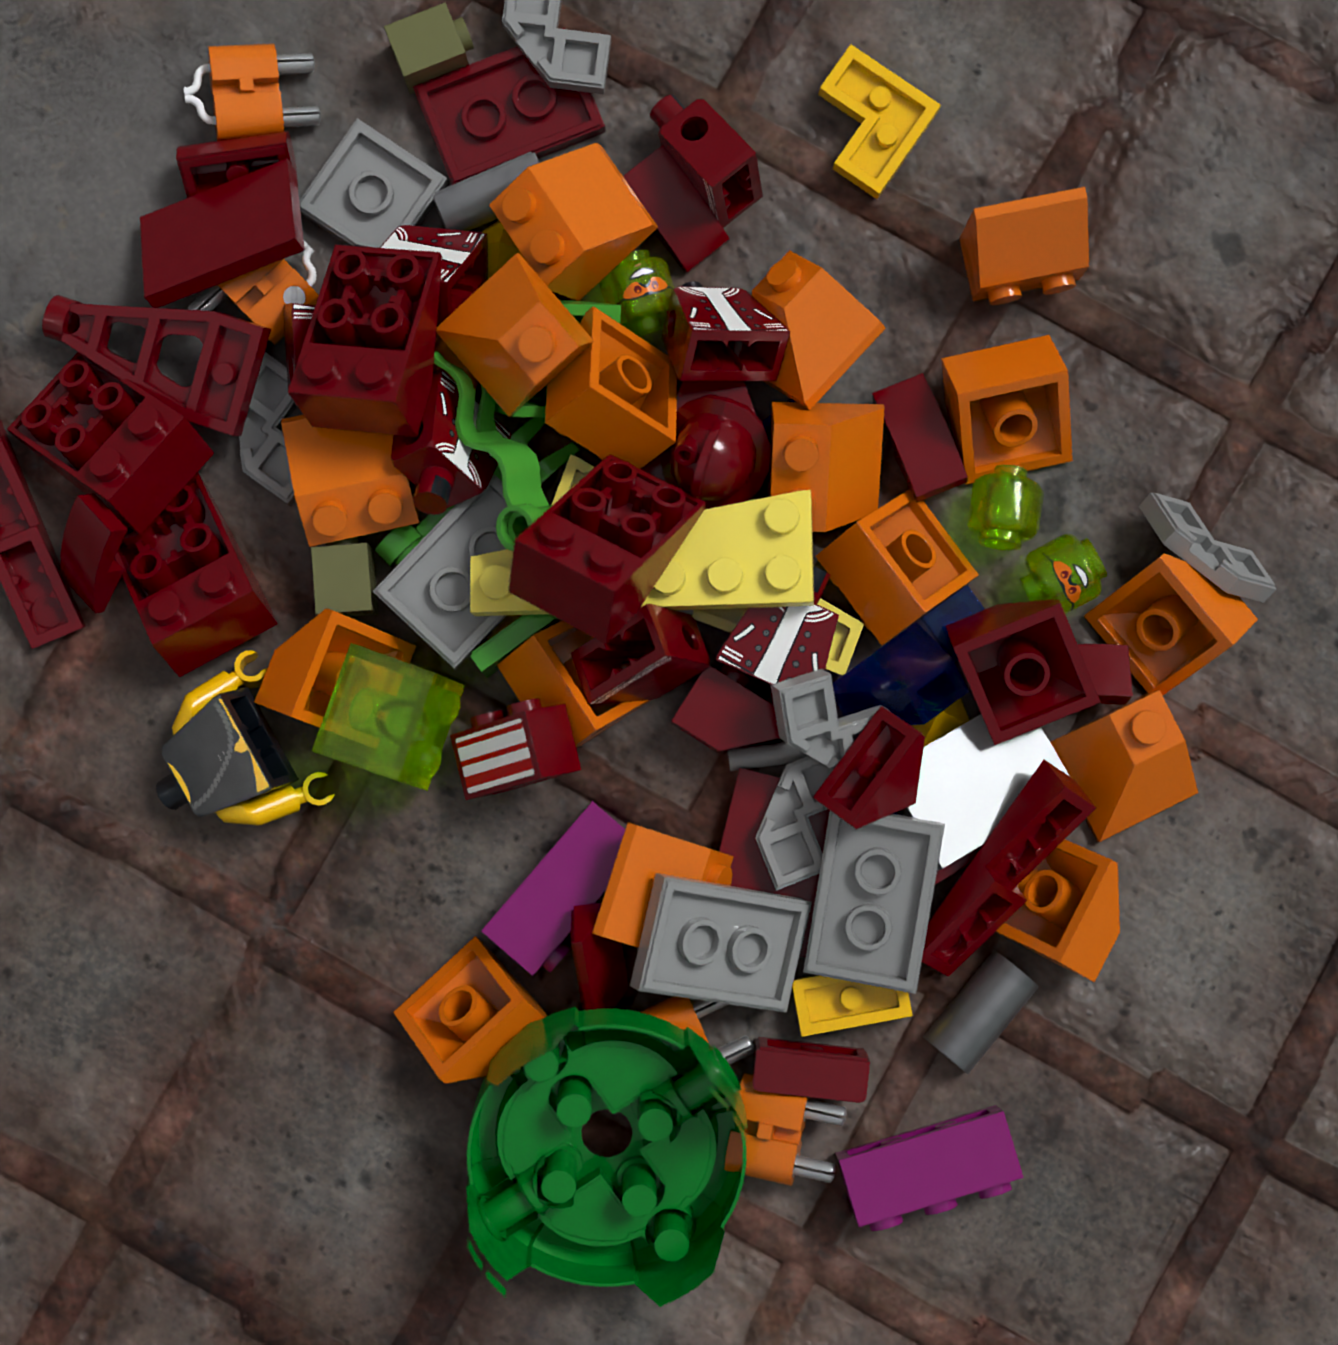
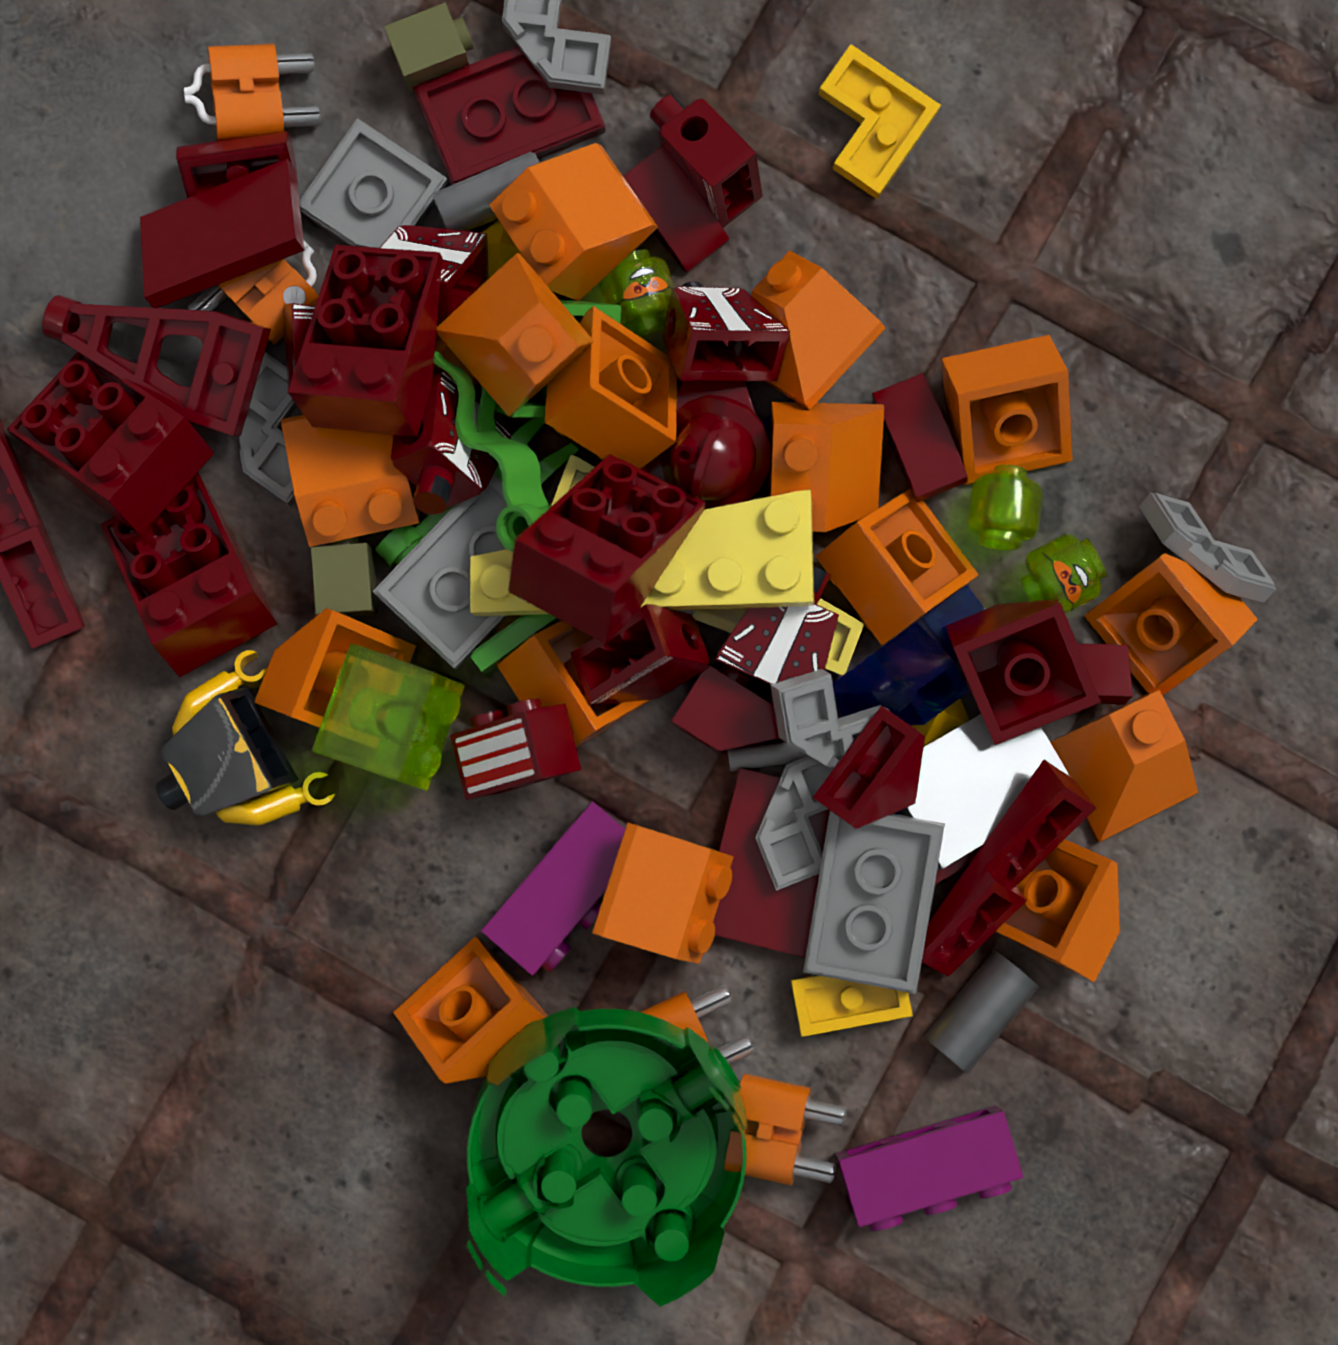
dark red slope [60,493,128,614] -> none
dark red slope [571,903,629,1011] -> none
light grey tile [630,873,812,1012] -> none
dark red slope [752,1037,870,1103] -> none
orange slope [959,187,1089,305] -> none

